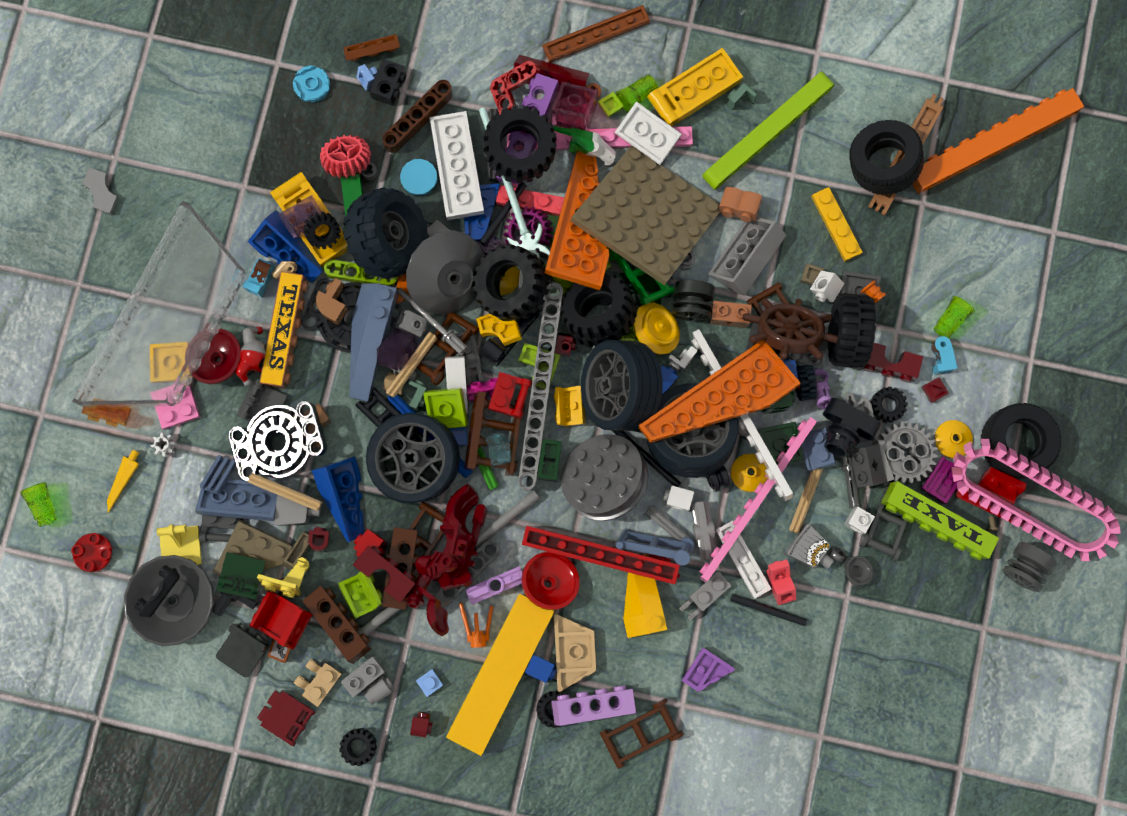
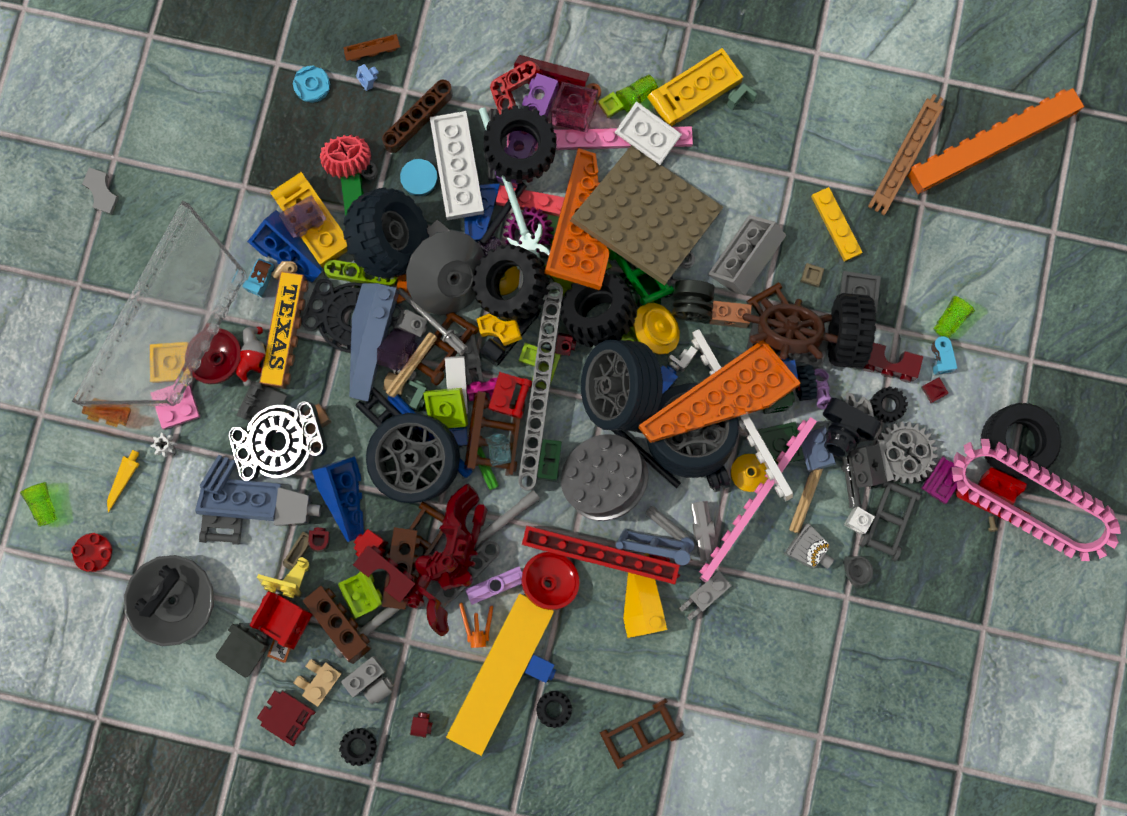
light yellow plate [157,524,202,565] -> none
dark tan plate [212,519,293,576] -> none
black axle [212,592,259,616] -> none
dark green hinge [216,552,266,600] -> none
tan axle [248,473,322,511] -> none
black tyre [303,211,341,249] -> none
medium nougat brick [316,278,348,325] -> none
black brick [369,59,407,106] -> none
light blue plate [416,669,443,697] -> none
dark orange tile [542,5,650,63] -> none
lavender brick [551,685,636,726] -> none
animal [554,126,616,165] -> none
yellow bracket [554,386,586,427] -> none
tan wing [554,614,596,692] -> none
white brick [663,486,694,512] -> none
medium lavender wing [681,647,735,692] -> none
lime beam [702,71,835,190] -> none
white plate [715,520,771,599] -> none
nougat brick [719,187,762,222] -> none
black bar [730,593,807,626] -> none
coral brick [766,559,796,605] -> none
white brick [810,271,845,302] -> none
flat silver piece [829,547,846,562] -> none
black tyre [849,120,924,195] -> none
orange bush [860,280,886,304] -> none
lime brick [881,481,999,561] -> none
yellow dish [934,420,973,458] -> none
dark grey wheel [1002,542,1057,592] -> none

